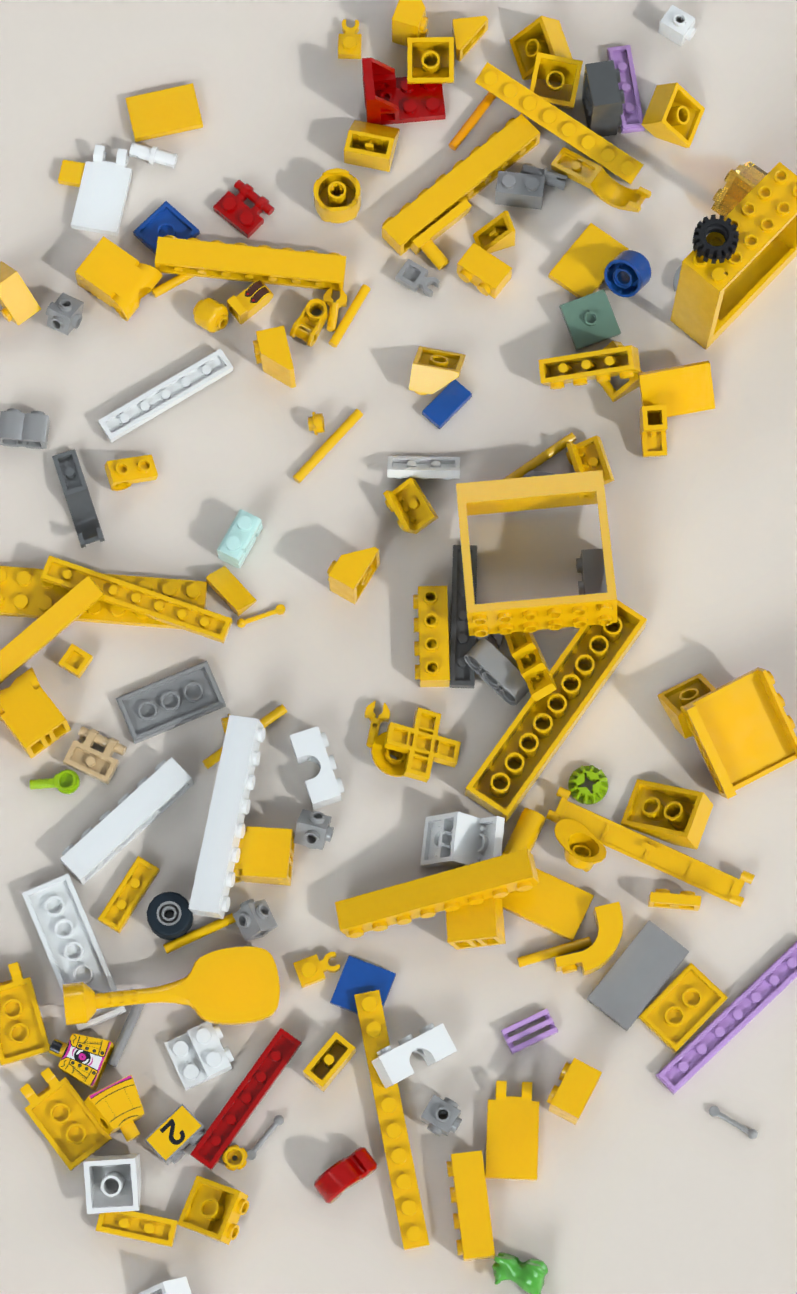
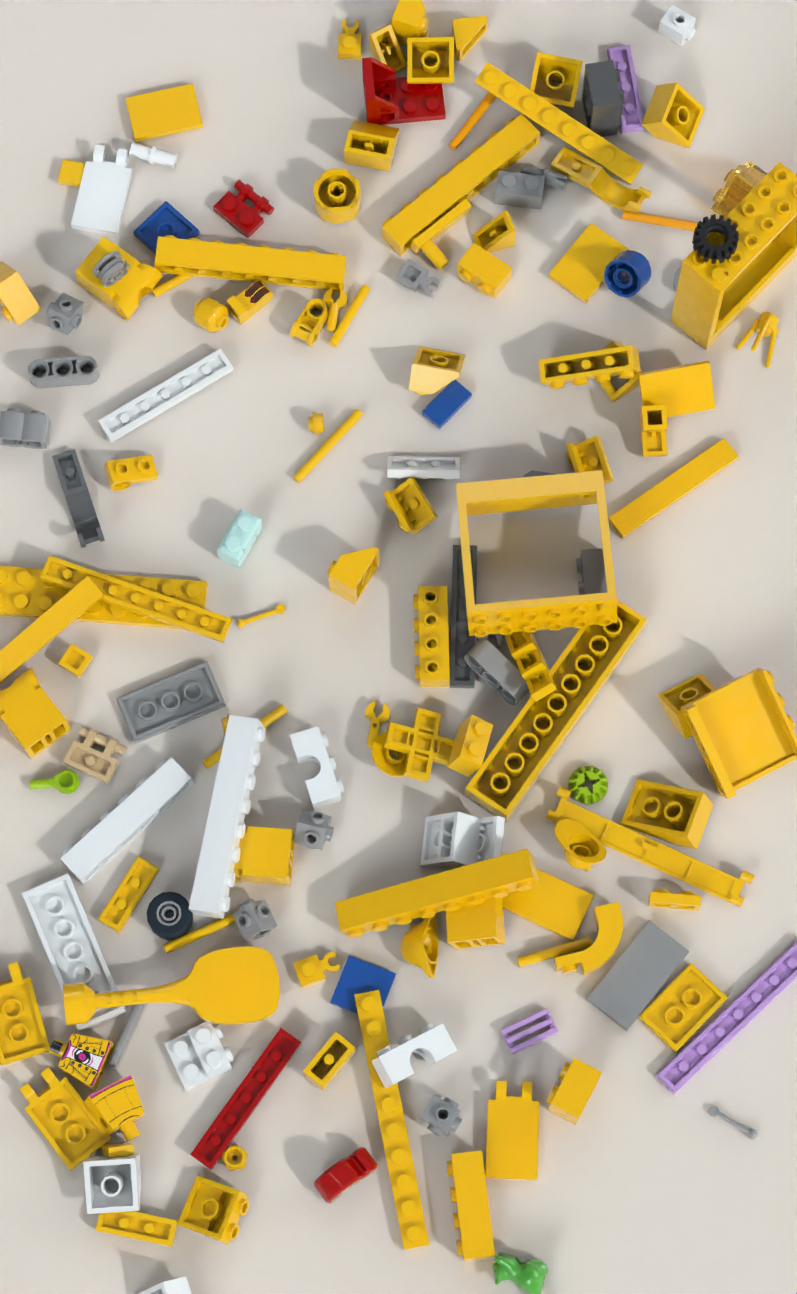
yellow brick [145,1104,205,1165] -> none
yellow slope [205,566,257,617] -> none
light grey hinge [247,1115,284,1160] -> none
yellow slope [253,325,296,388] -> none
yellow brick [502,808,546,854] -> none
yellow bar [503,432,577,479] -> none
yellow slope [509,16,573,80] -> none
sand green plate [559,289,621,351] -> none
none -> light grey beam [28,356,99,388]
none -> light grey wheel [92,251,130,287]
none -> yellow tile [102,1142,134,1158]
none -> yellow slope [369,24,407,72]
none -> yellow hat [400,915,439,979]
none -> yellow brick [447,715,493,777]
none -> yellow tile [608,438,739,539]
none -> light orange bar [622,210,698,231]
none -> yellow plant [736,312,779,368]

